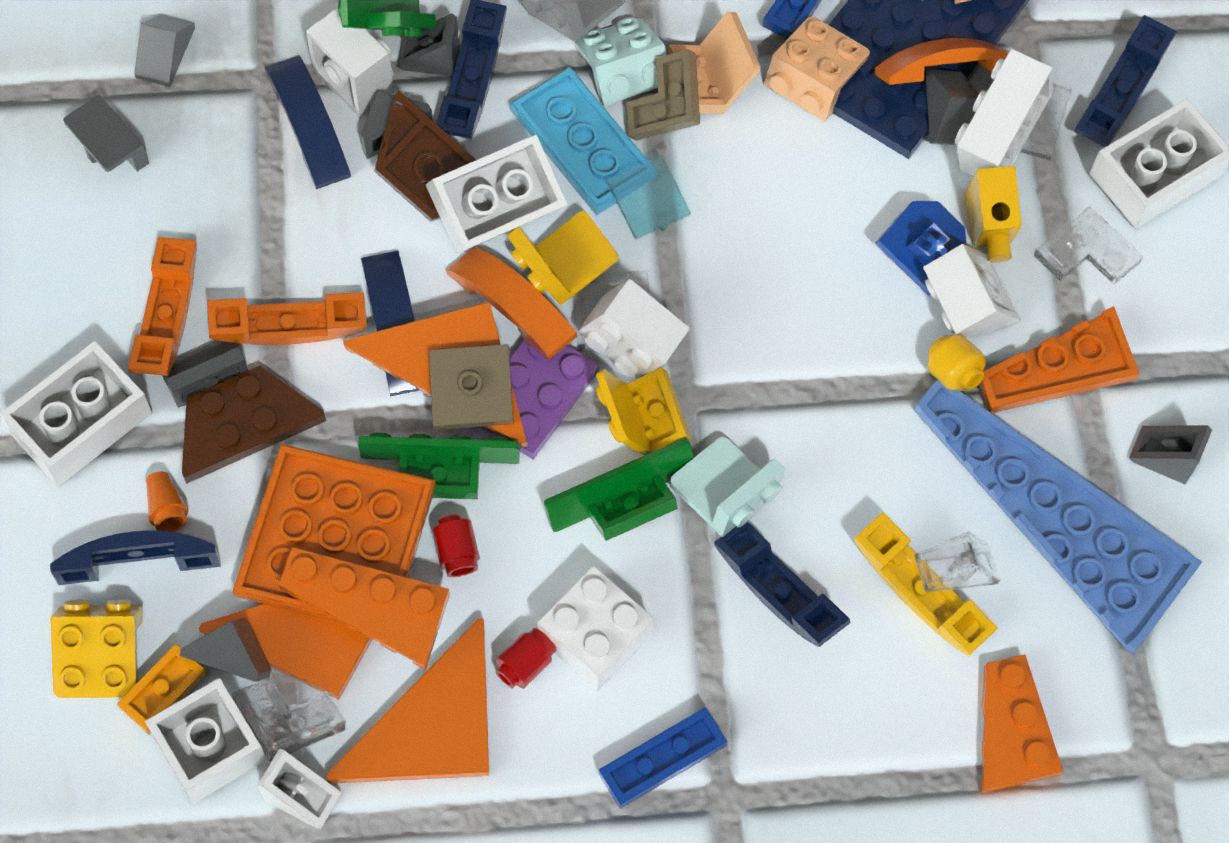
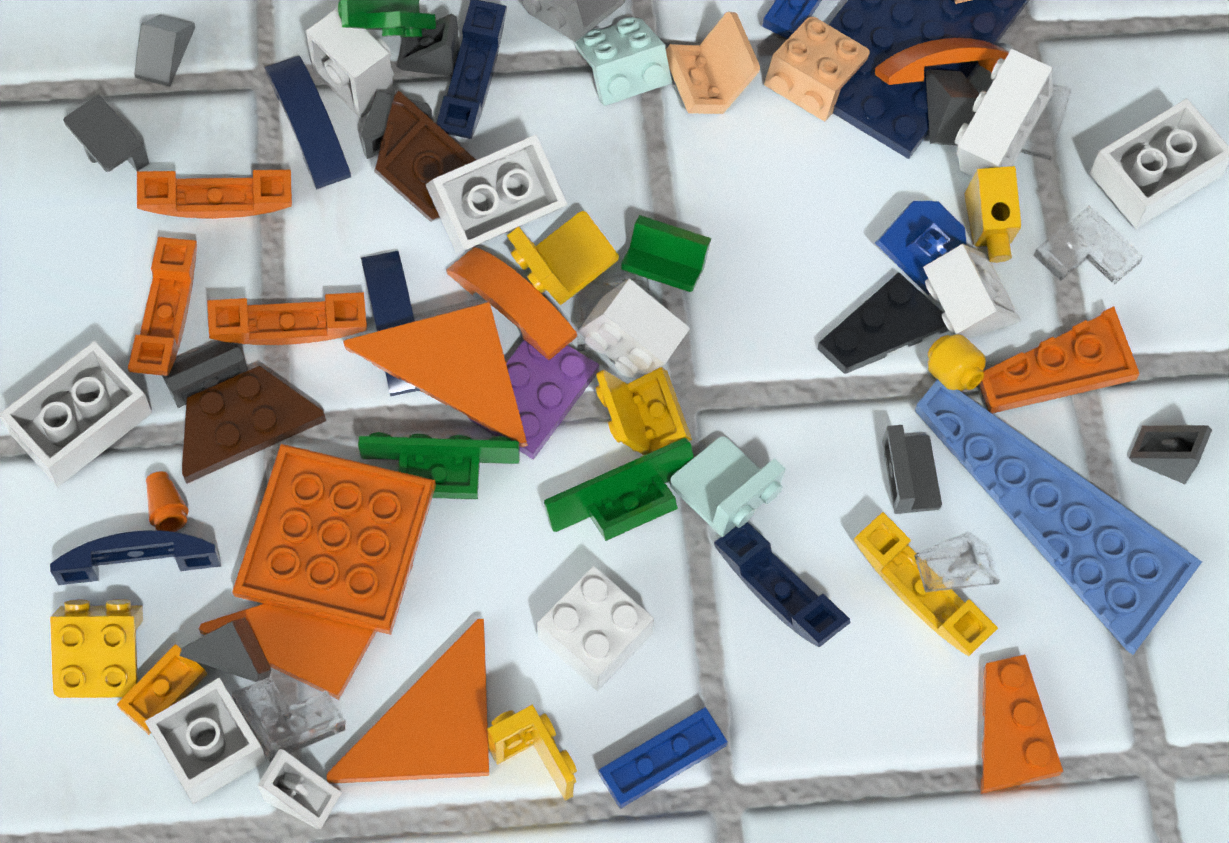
orange wing [279,547,450,670] -> none
dark tan plate [429,344,514,430] -> none
red brick [432,514,480,577] -> none
red brick [495,628,556,689] -> none
medium azure tile [510,67,657,215] -> none
clear light blue piece [606,155,691,239] -> none
dark tan plate [626,49,700,141] -> none
dark blue slope [1074,15,1177,147] -> none
none -> orange slope [137,170,292,219]
none -> yellow bracket [487,704,577,801]
none -> green panel [620,215,712,292]
none -> black wing [817,272,949,374]
none -> dark grey panel [882,425,942,514]

